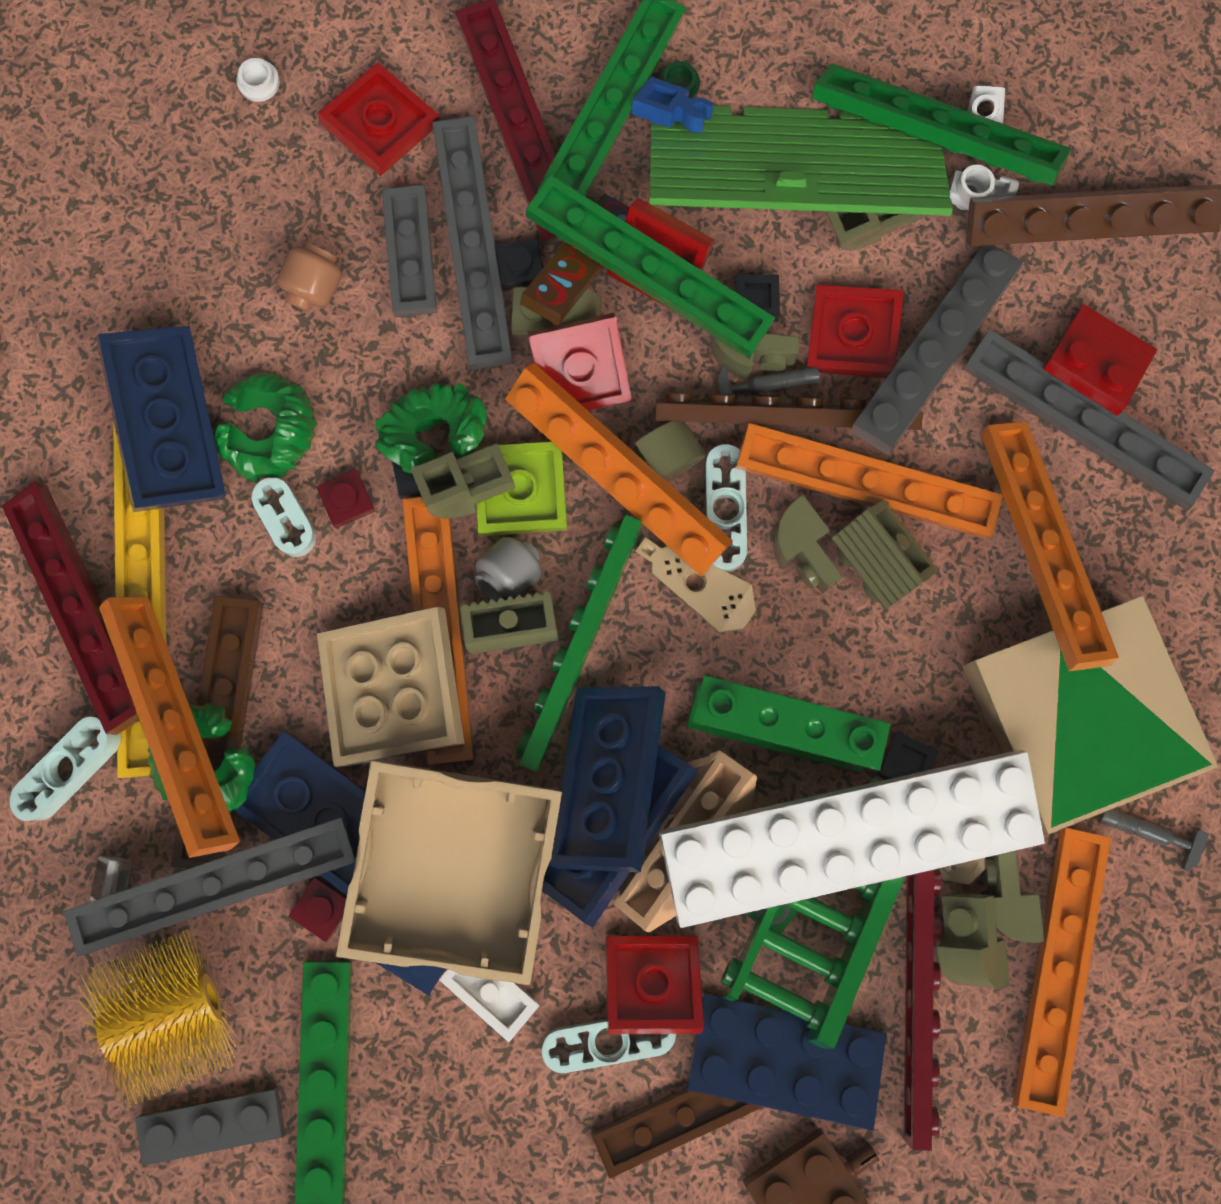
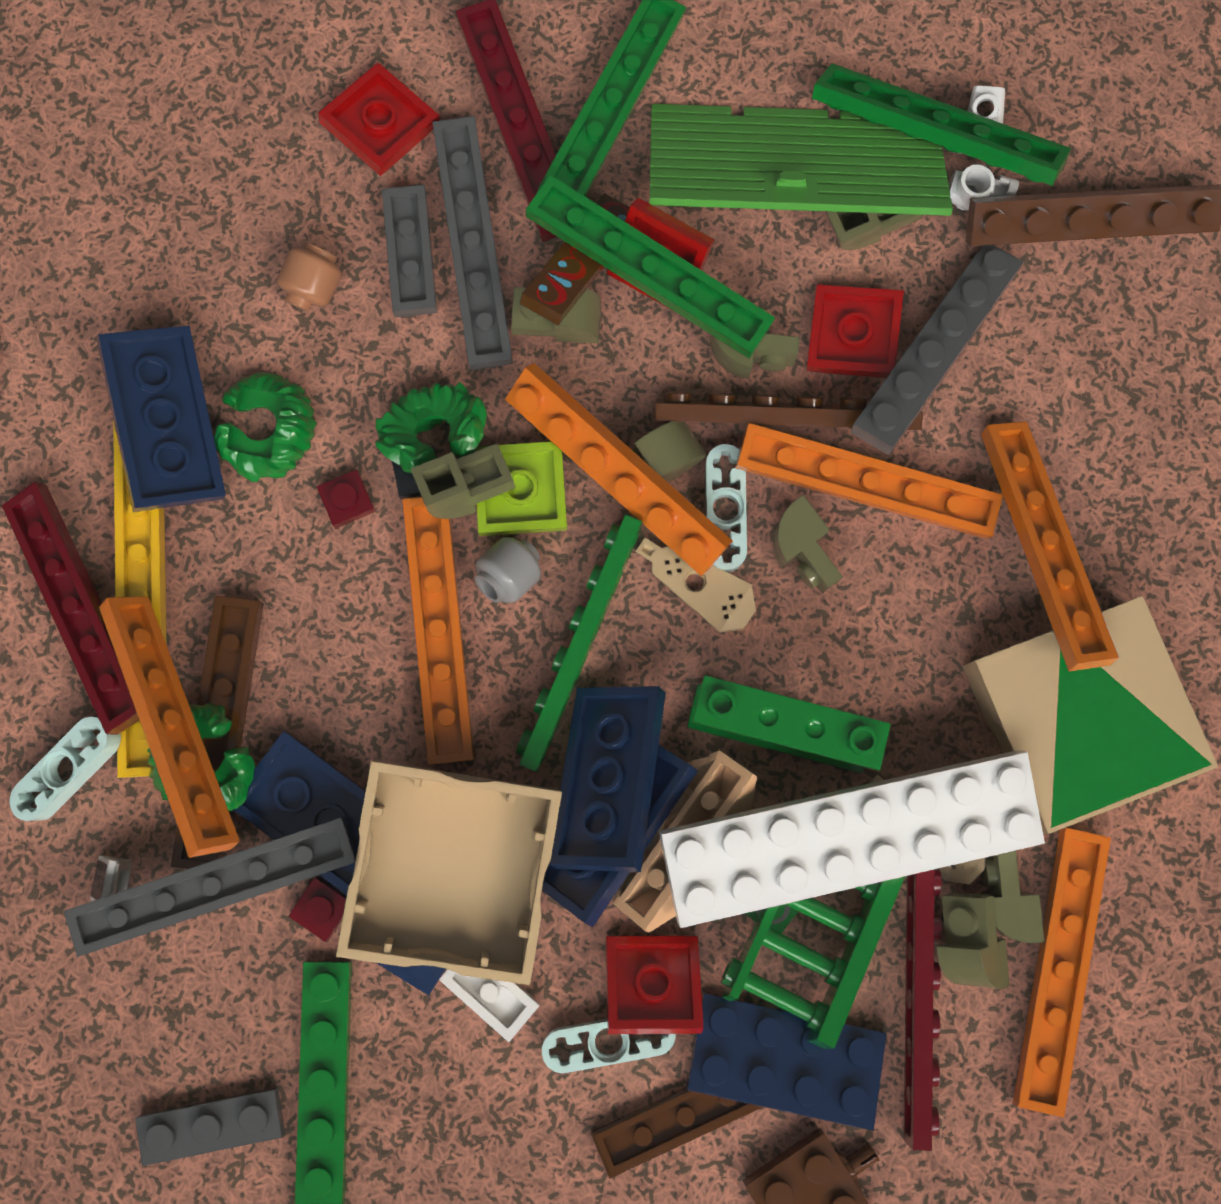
yellow piece [78,929,236,1108] -> none
white plate [236,58,280,102] -> none
light aqua beam [252,477,316,557] -> none
tan plate [317,607,465,767] -> none
olive brick [460,591,559,654] -> none
black plate [495,238,543,291] -> none
plate [527,312,632,411] -> none
blue plate [632,77,714,133] -> none
dark green plate [659,61,700,99] -> none
dark grey piece [717,366,820,394] -> none
black plate [734,275,780,322] -> none
olive brick [831,500,938,610] -> none
black plate [877,732,939,779] -> none
dark grey plate [963,329,1215,510] -> none
red plate [1043,303,1157,416] -> none
dark grey piece [1097,809,1209,871] -> none

